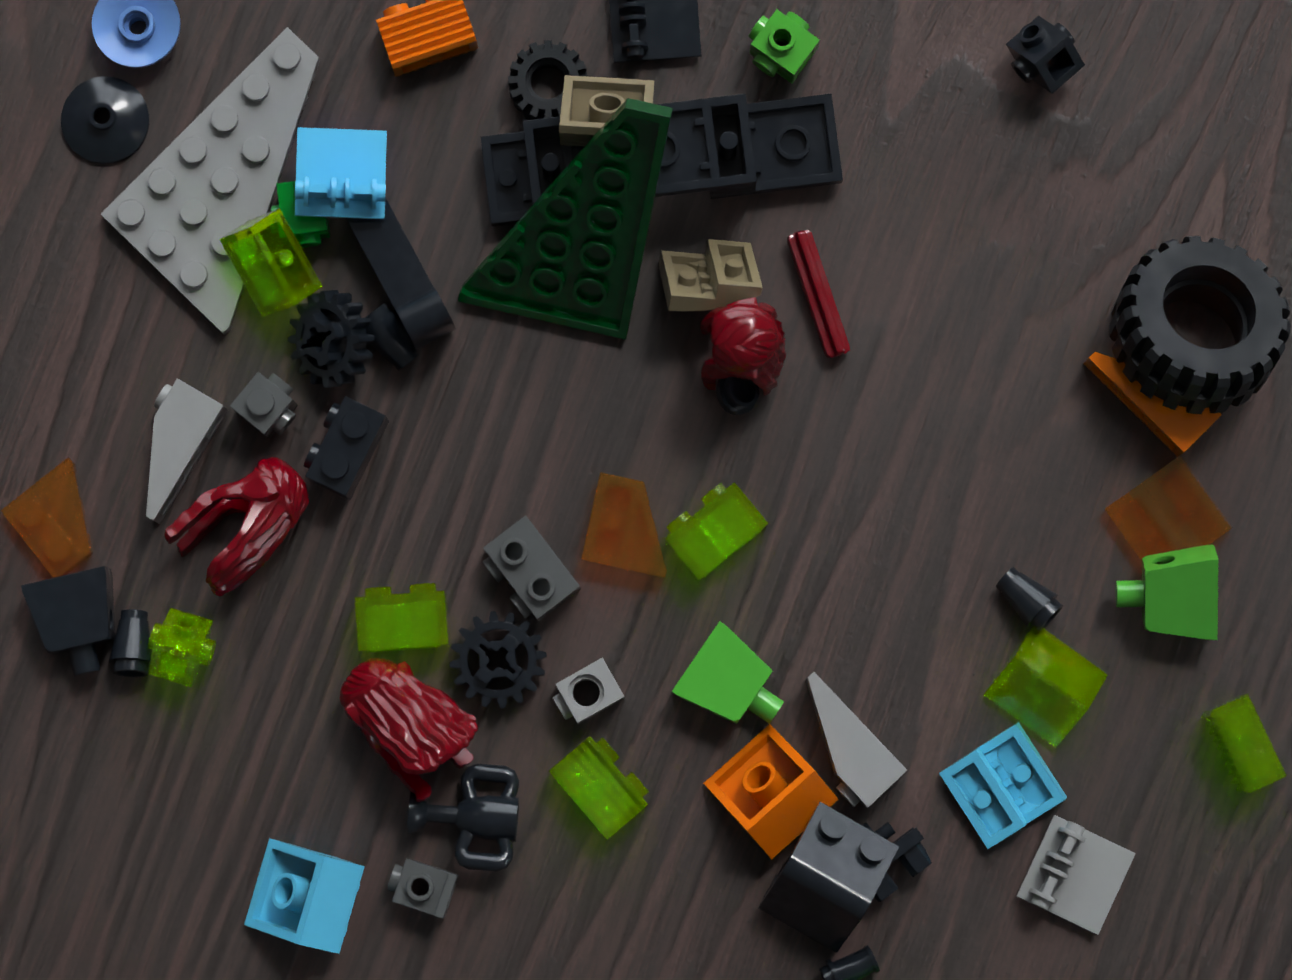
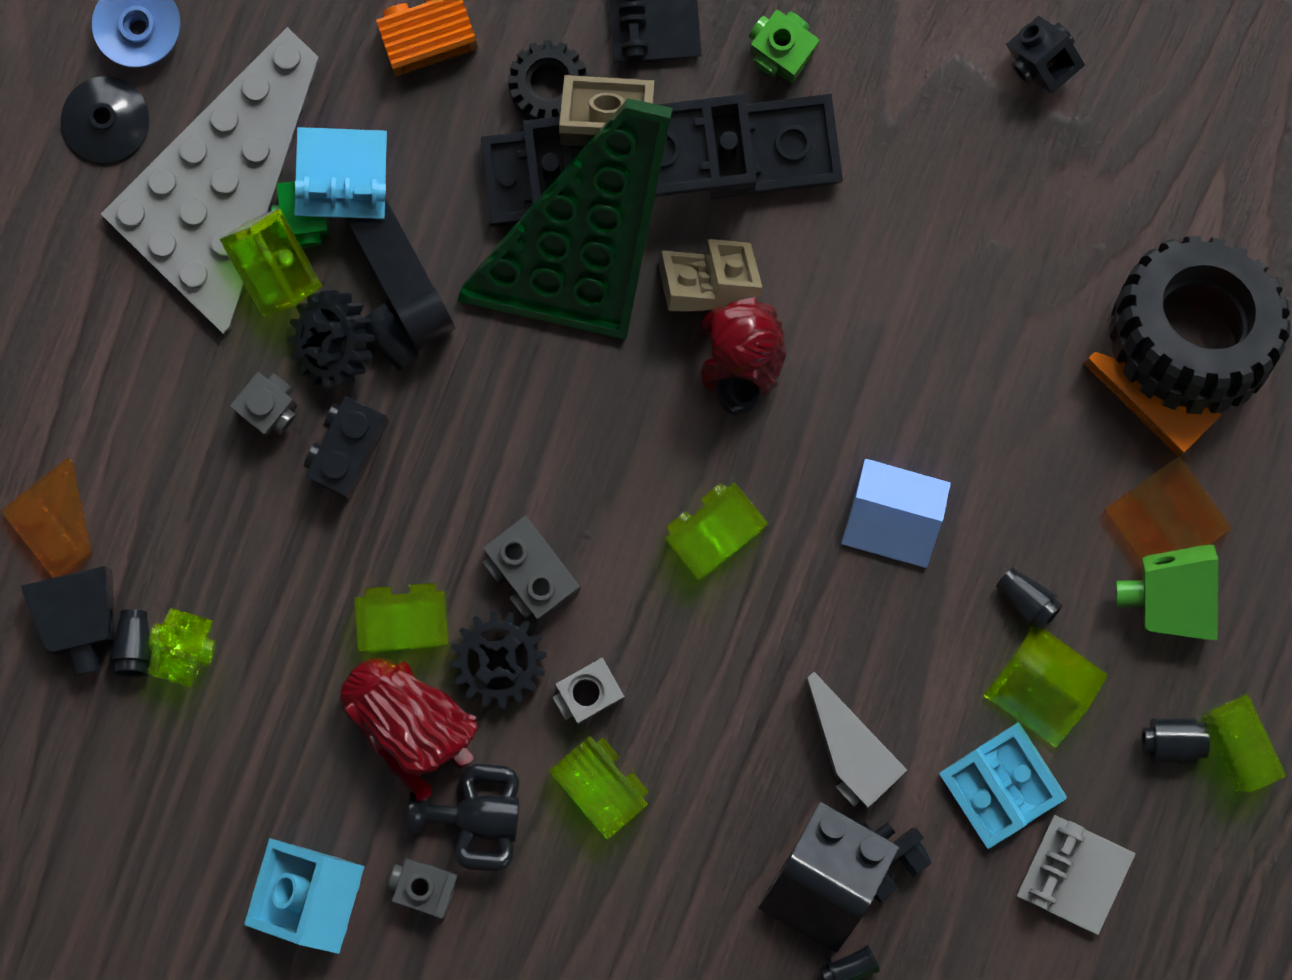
light grey slope [146,378,228,524] -> none
dark red hair [164,457,309,597] -> none
clear orange wing [581,472,667,578] -> none
bright green torso [671,621,784,724] -> none
orange slope [703,724,839,860] -> none
dark red axle [787,230,850,358] -> none
none -> light blue slope [841,459,951,568]
none -> black brick [1141,718,1210,763]

